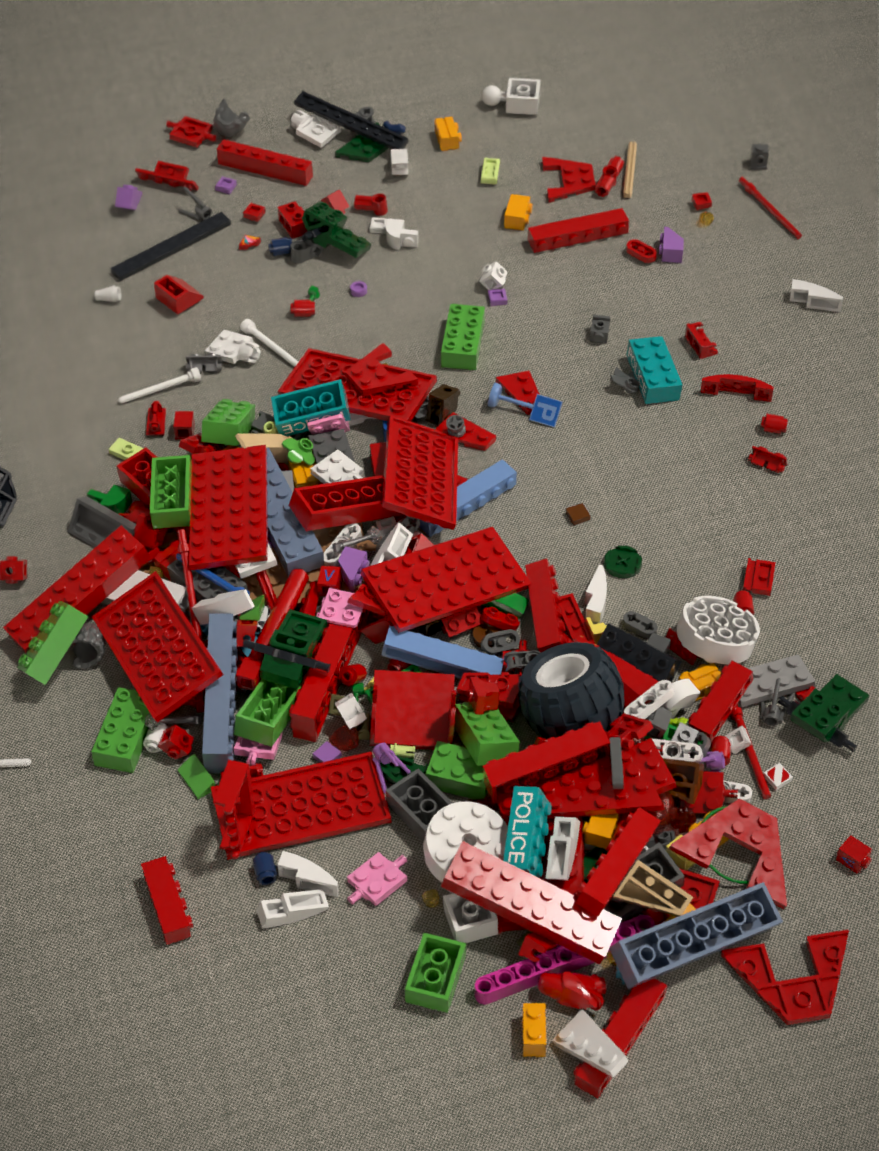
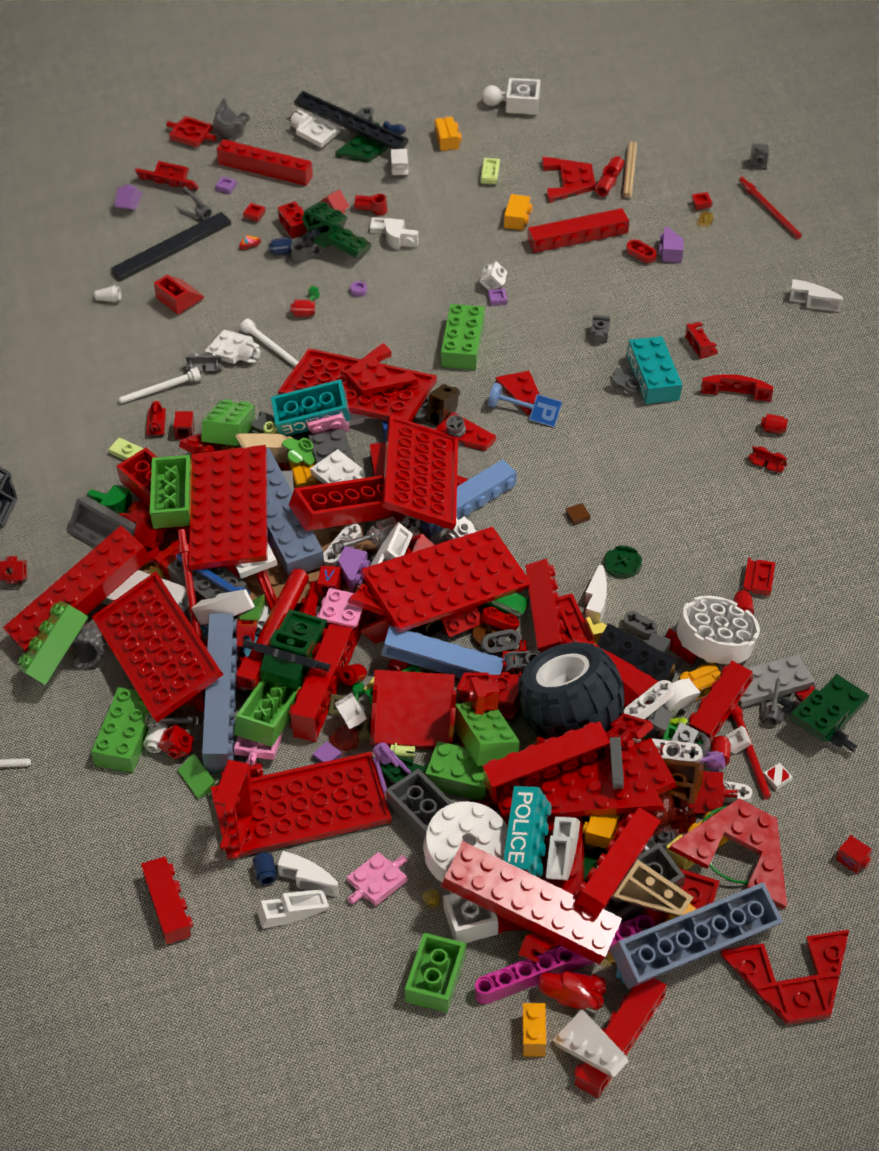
none -> white brick [445,516,477,540]

